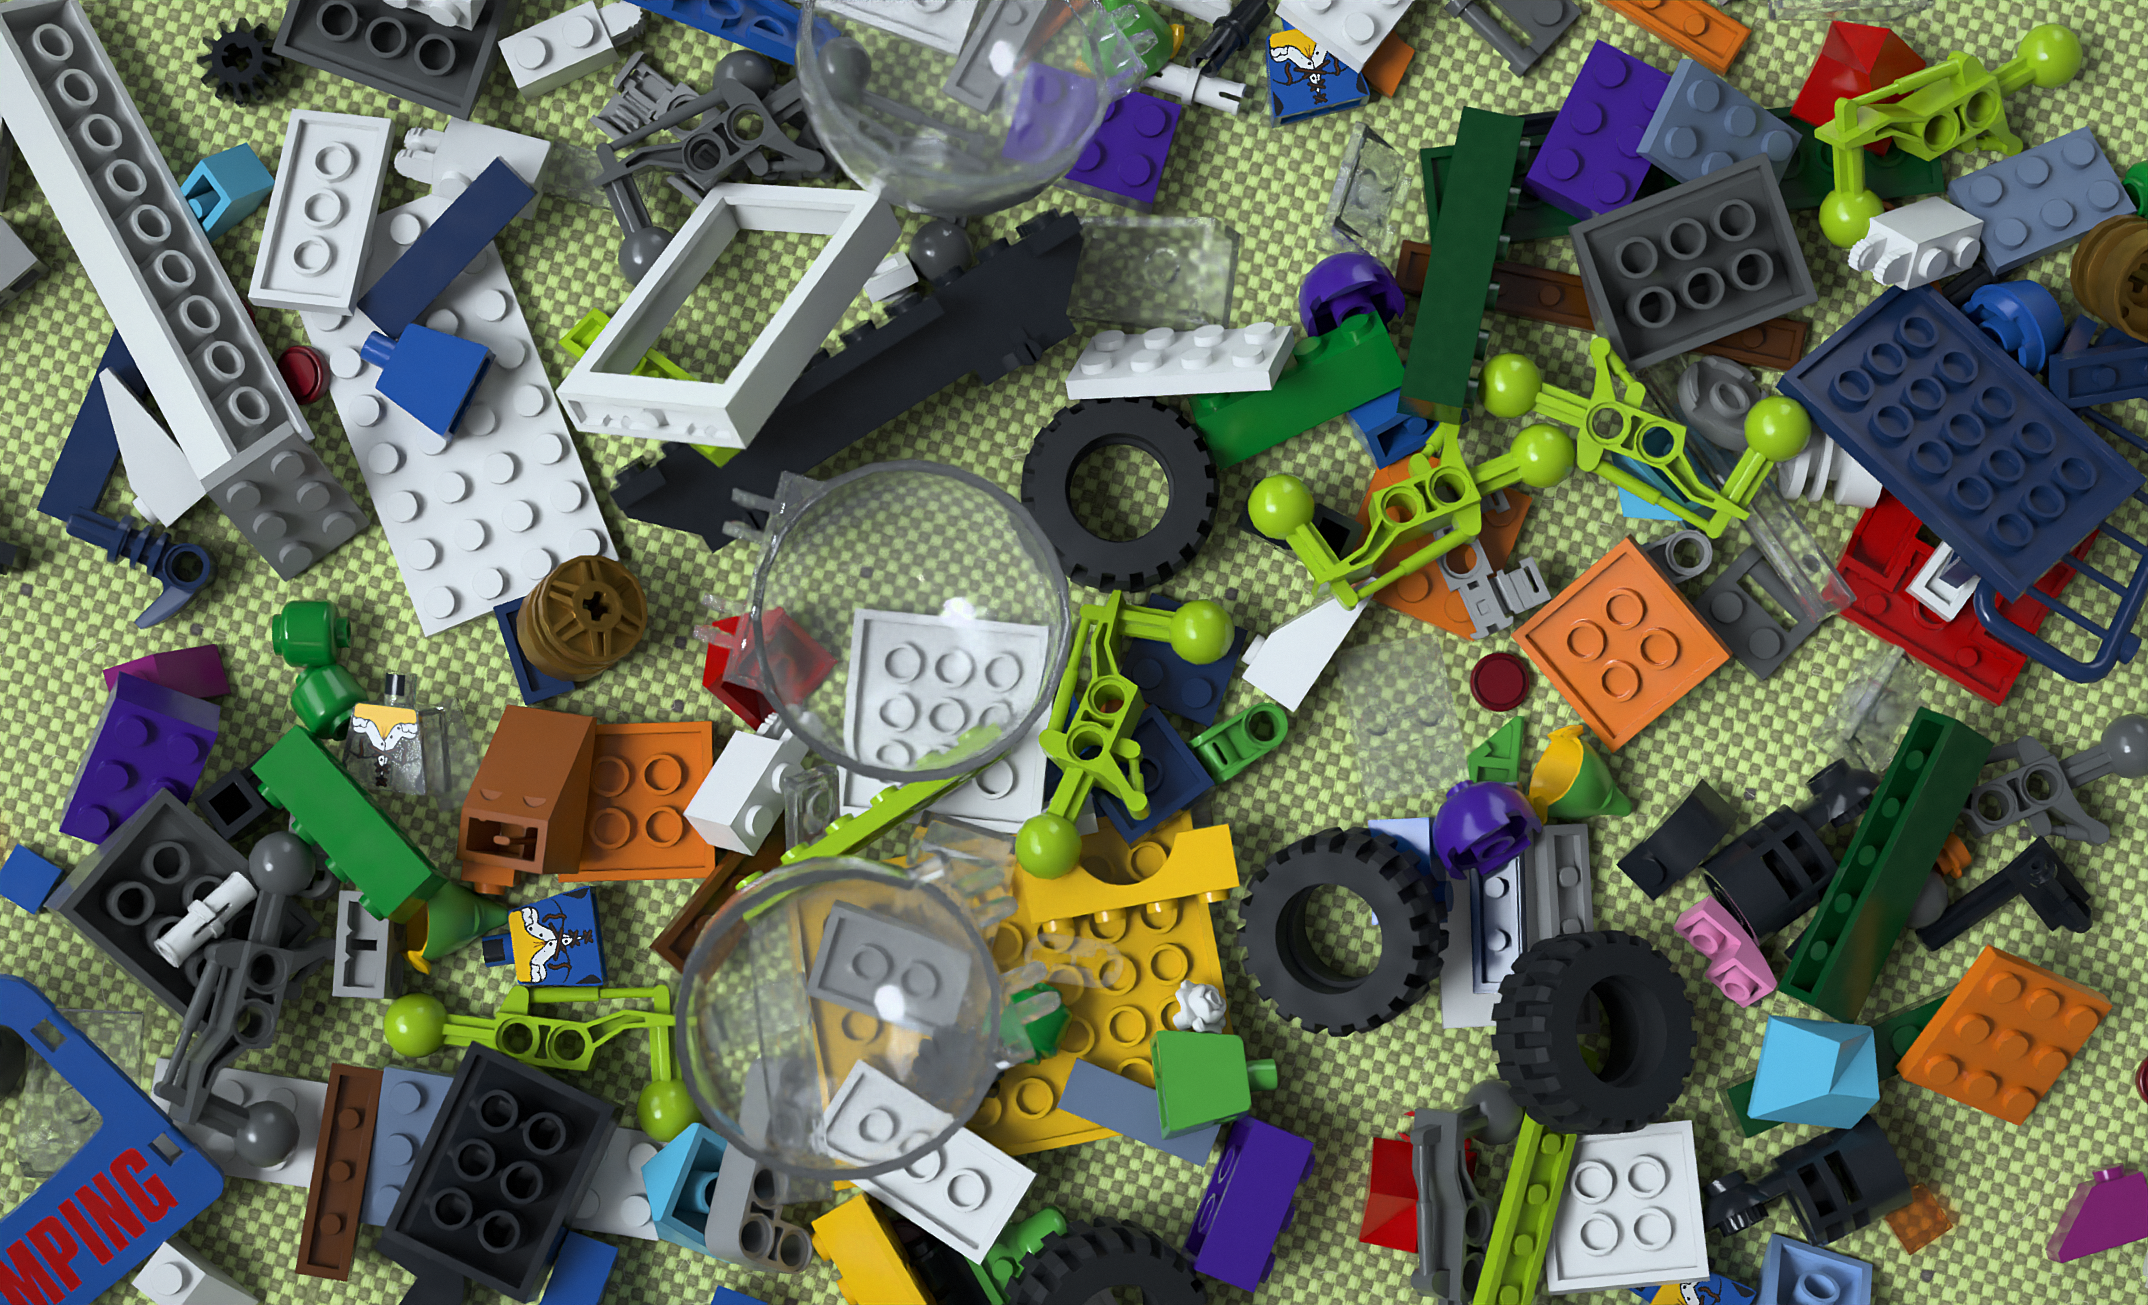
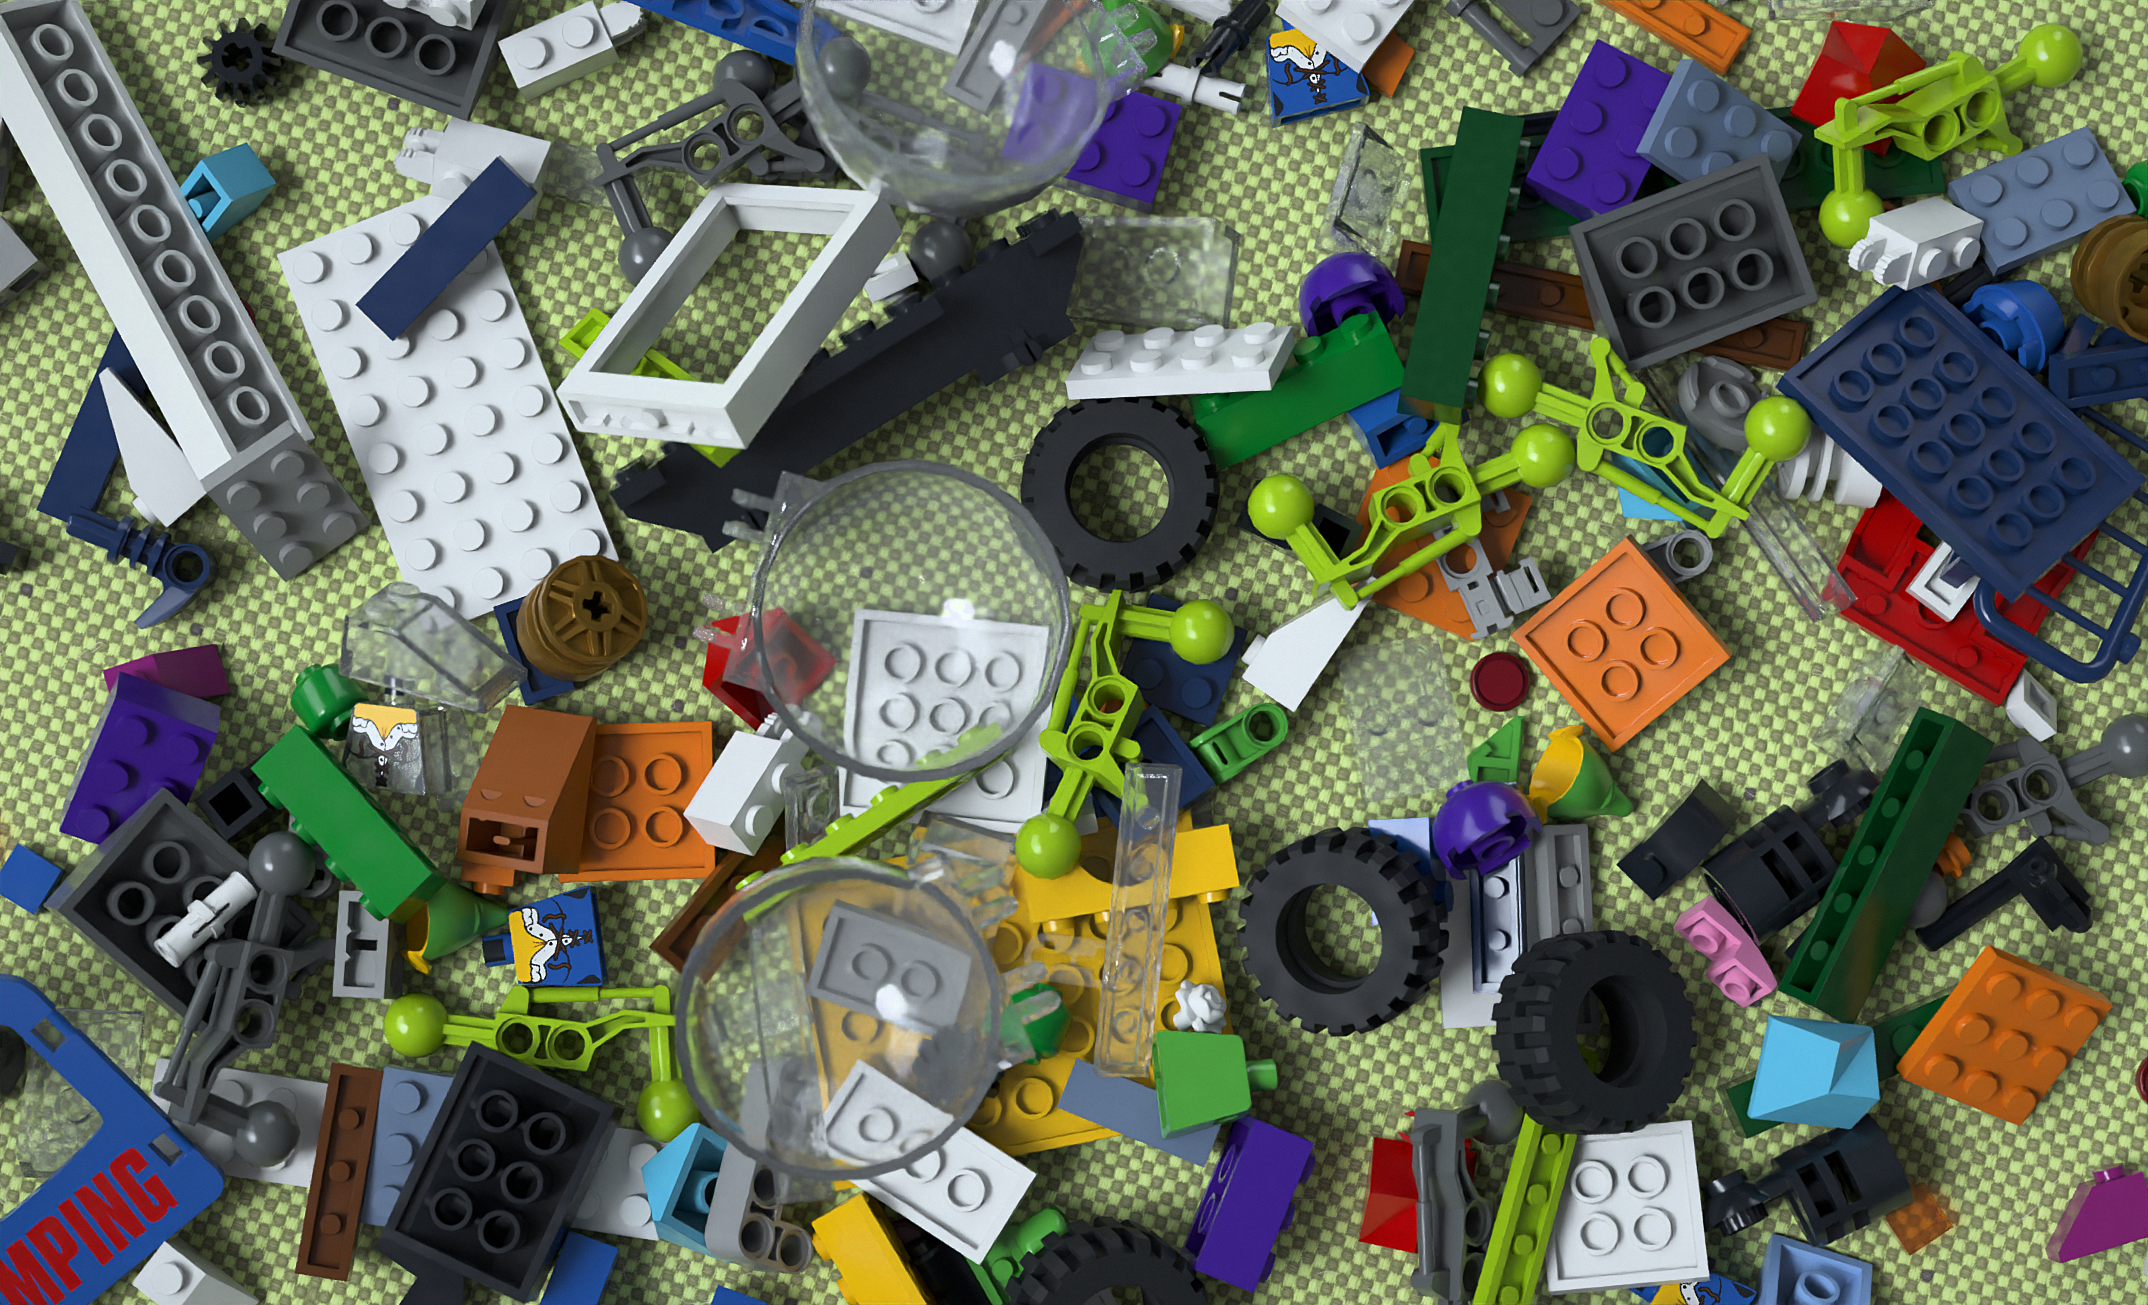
white plate [248,108,396,316] -> none
green head [272,599,351,668] -> none
dark red piece [276,345,330,405] -> none
blue torso [360,323,496,443] -> none
light grey piece [589,51,764,206] -> none
dark grey plate [1692,543,1828,682] -> none
none -> clear slope [339,582,528,714]
none -> clear tile [1093,763,1183,1077]
none -> white plate [2005,668,2057,742]

